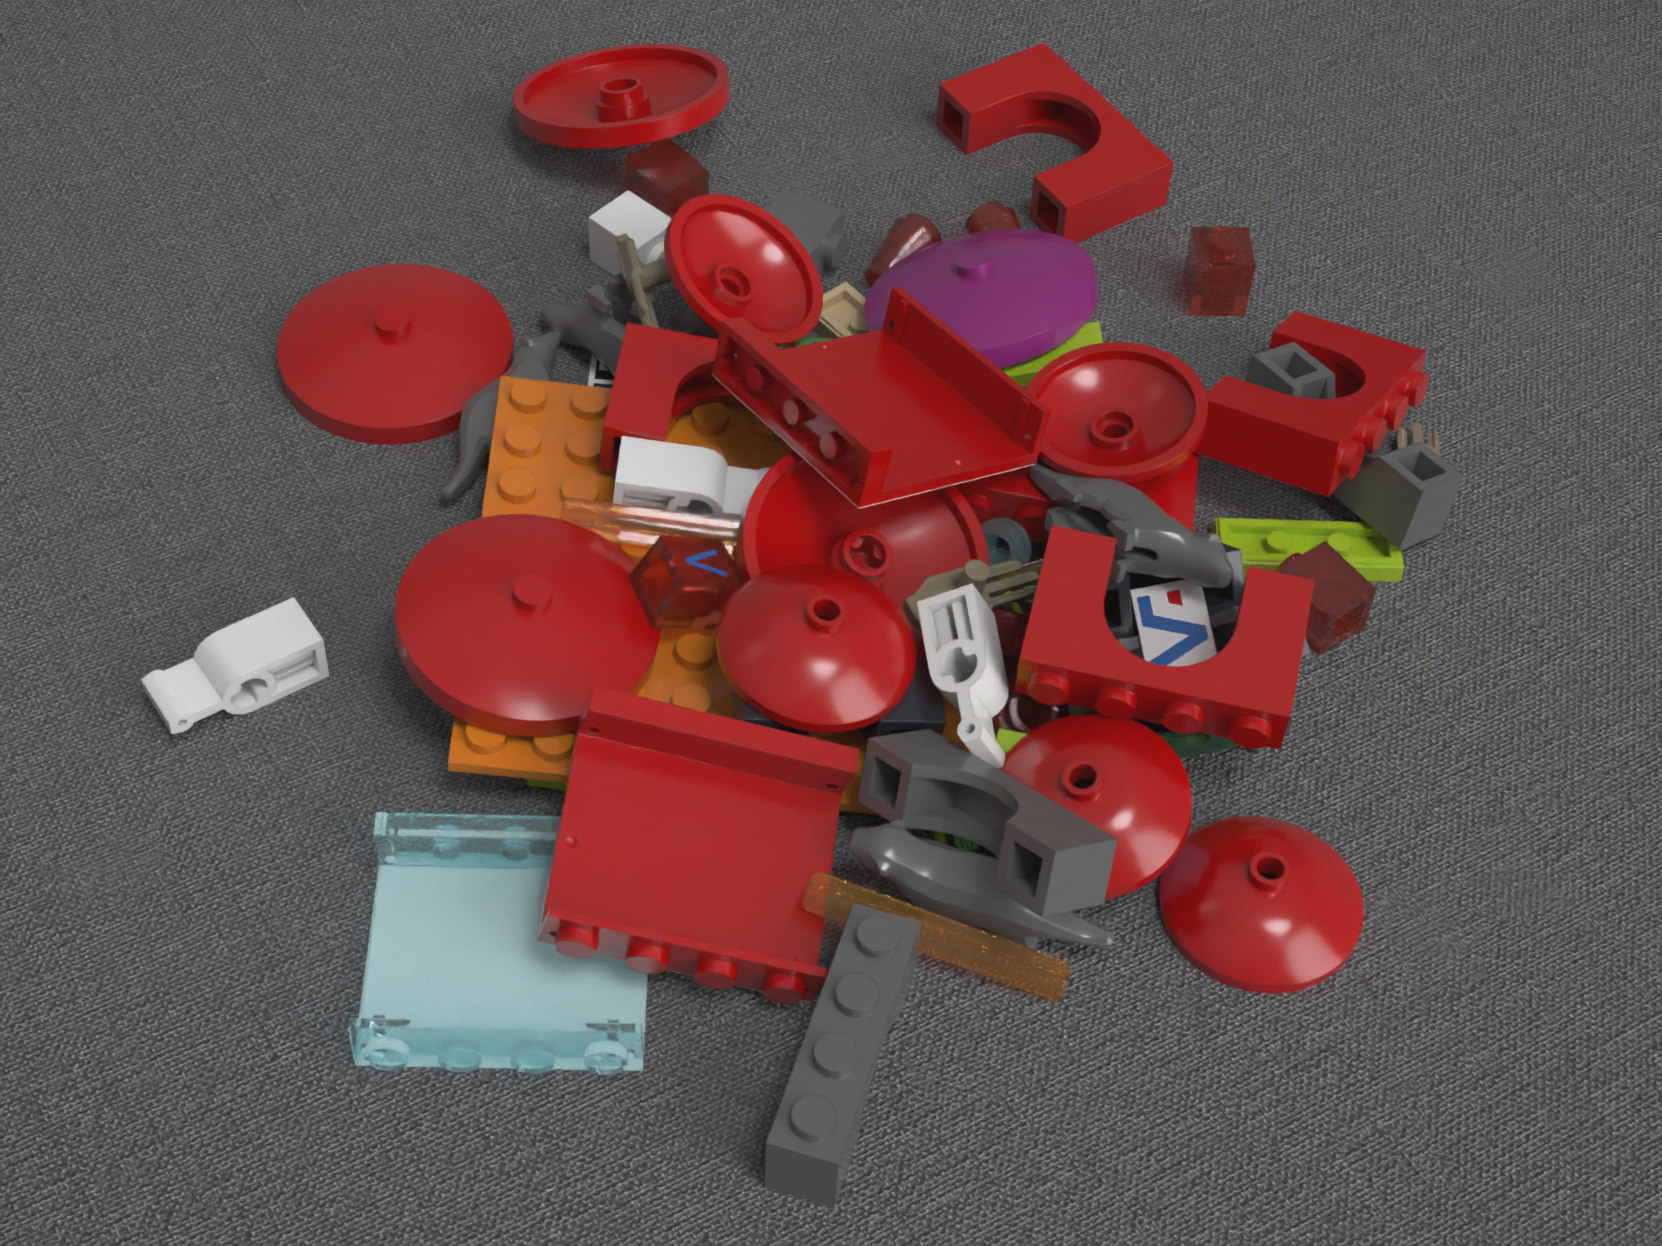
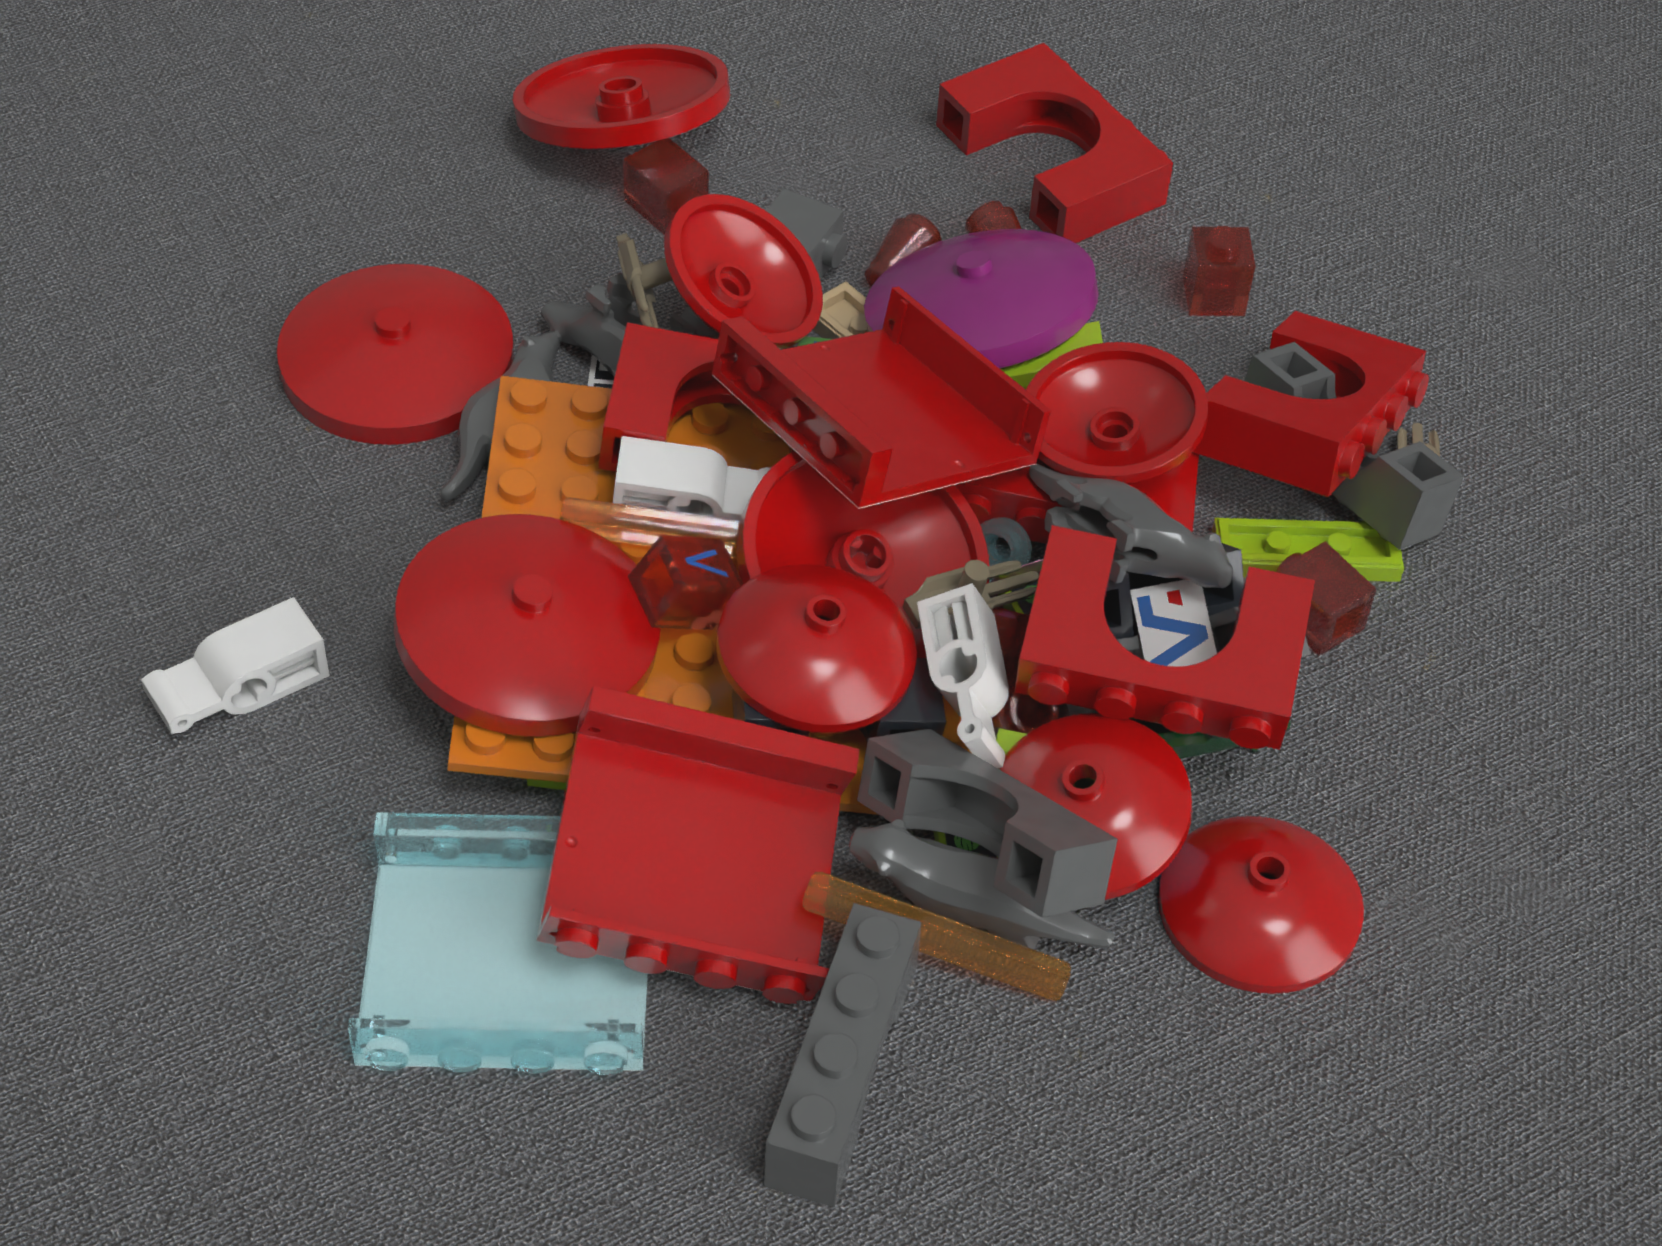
white brick [588,190,671,276] -> none

